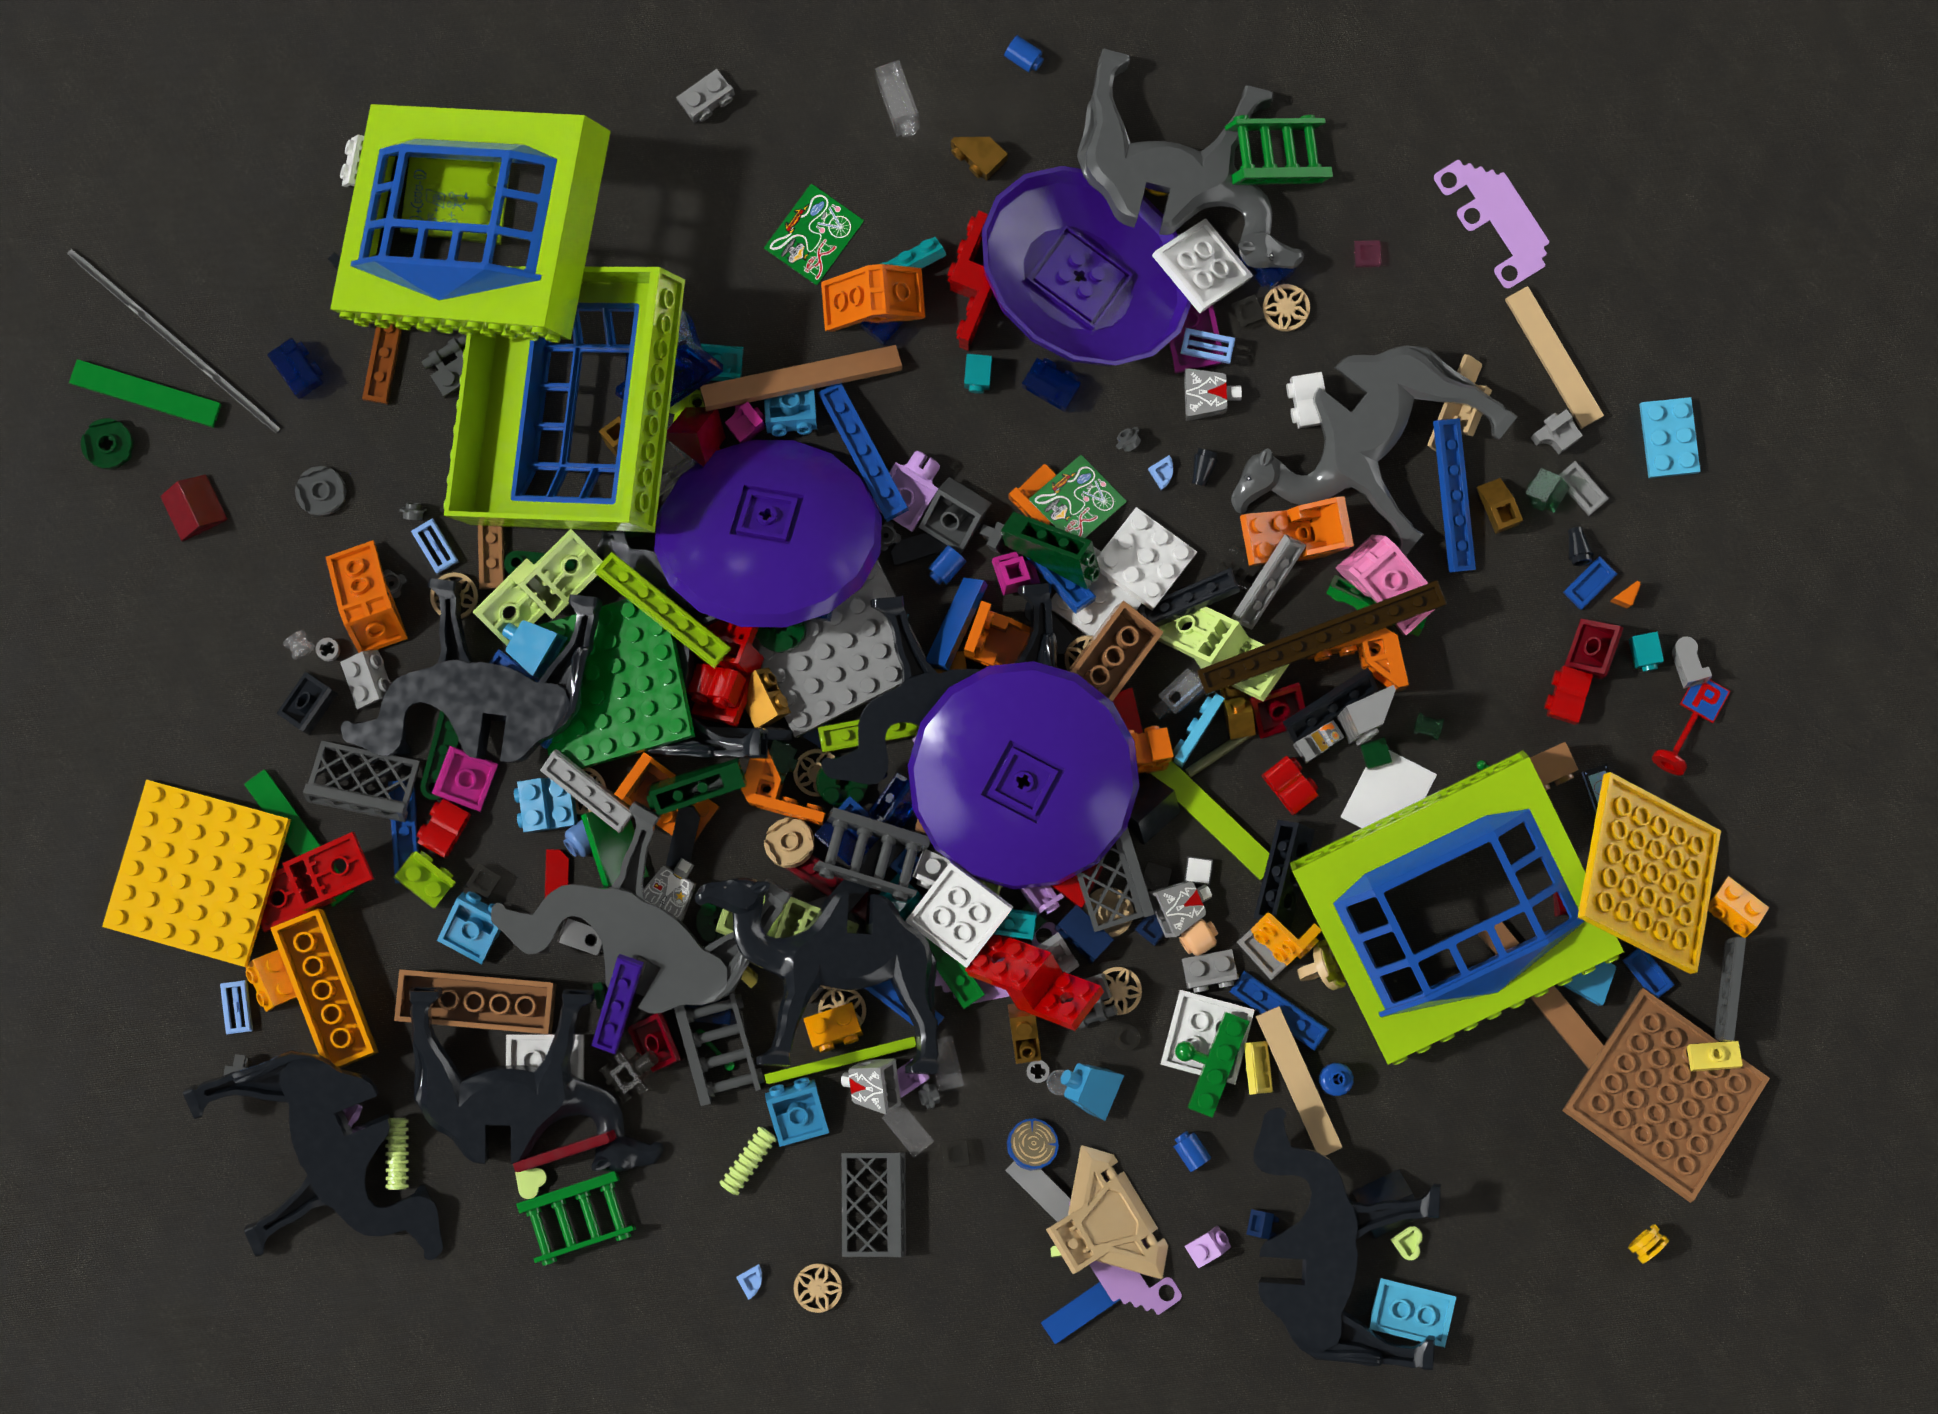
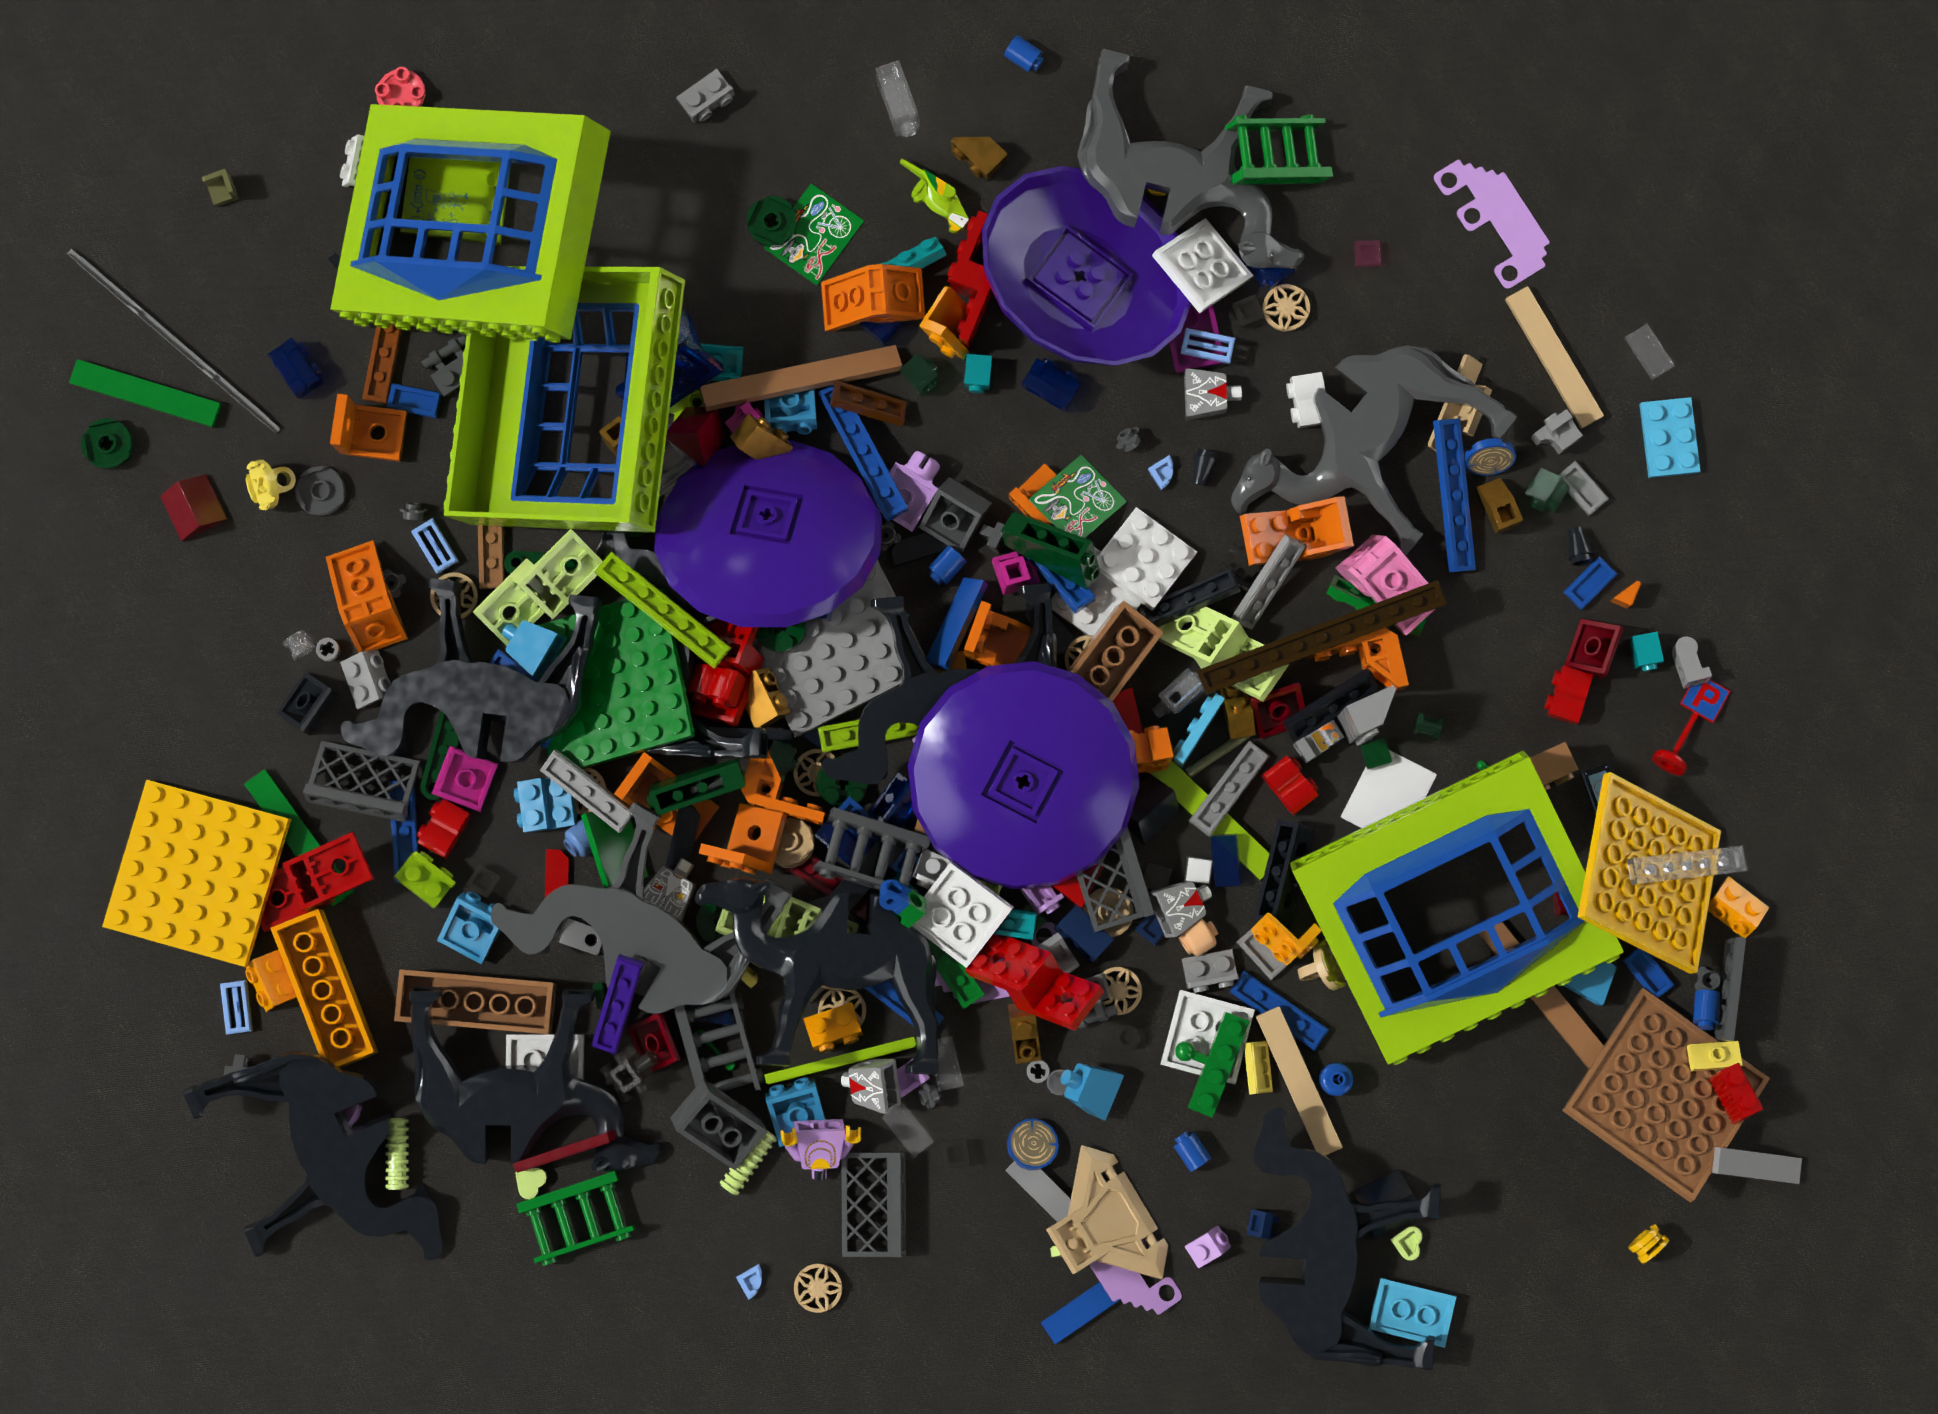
none -> olive panel [202,169,239,207]
none -> light yellow tile [246,460,296,510]
none -> orange bracket [330,394,408,462]
none -> coral dish [375,67,426,107]
none -> blue tile [387,383,442,419]
none -> dark grey brick [670,1079,768,1170]
none -> orange bracket [699,803,787,875]
none -> pearl gold slope [730,414,793,460]
none -> dark green plate [746,196,797,247]
none -> lavender torso [780,1119,861,1180]
none -> reddish brown tile [830,380,908,427]
none -> leg [879,879,926,928]
none -> clear green brick [899,353,939,396]
none -> lime animal [900,159,969,233]
none -> light orange bracket [919,286,969,360]
none -> light grey tile [1189,741,1269,836]
none -> clear blue tile [1210,833,1242,887]
none -> tile [1464,438,1516,476]
none -> clear tile [1625,324,1675,380]
none -> clear tile [1627,846,1747,885]
none -> blue brick [1693,990,1721,1030]
none -> dark grey plate [1695,967,1722,992]
none -> red brick [1709,1063,1763,1125]
none -> light grey tile [1712,1147,1802,1184]

